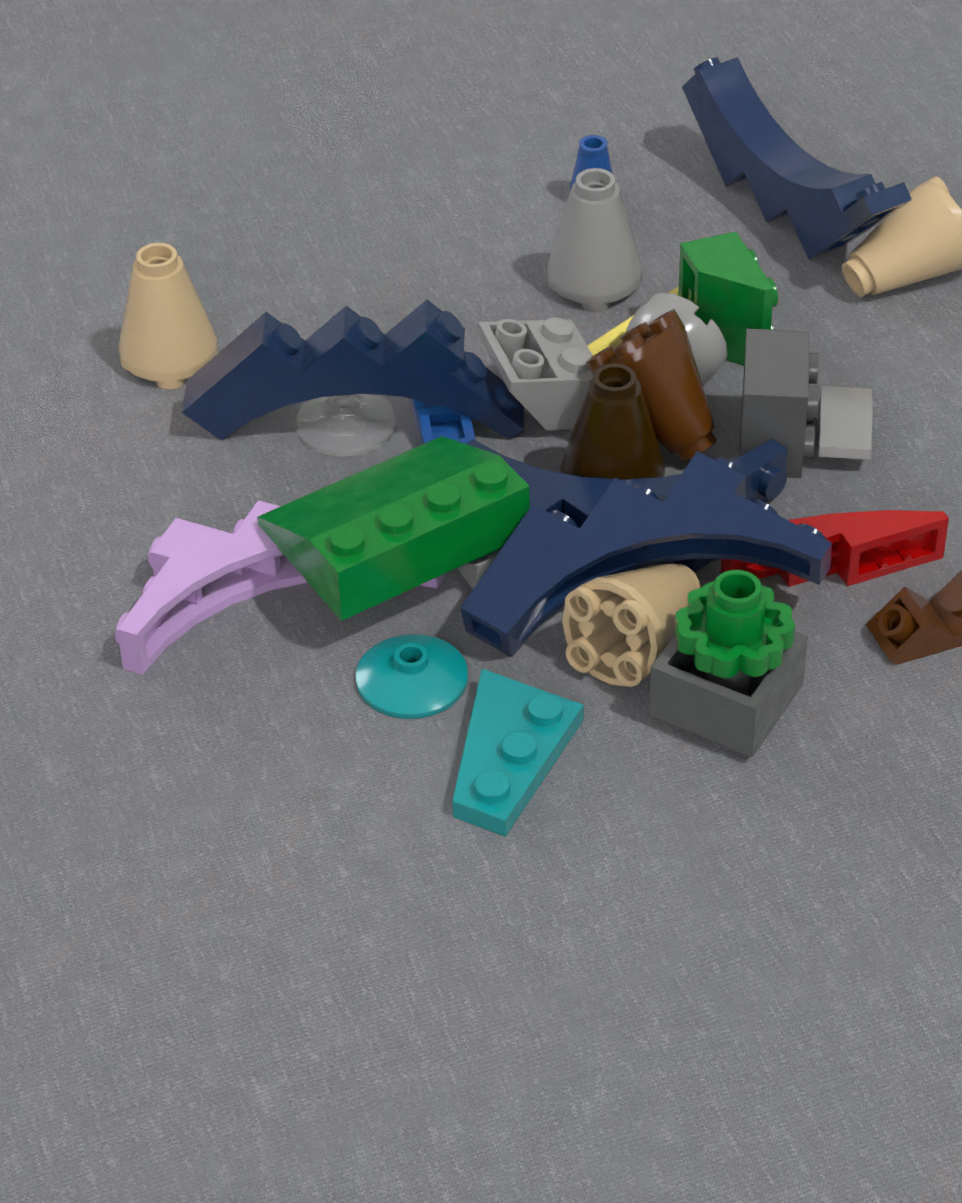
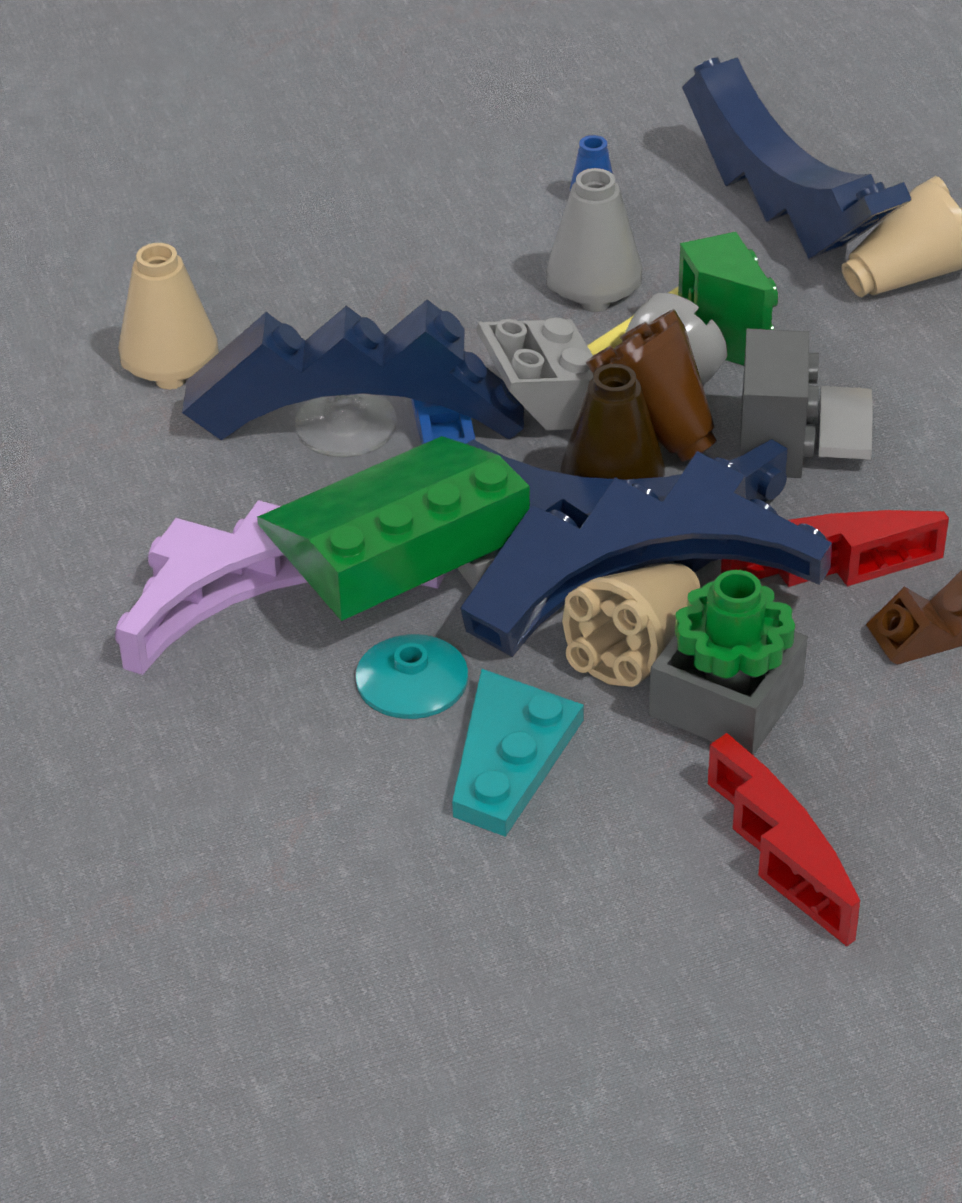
none -> red slope [708,733,861,946]

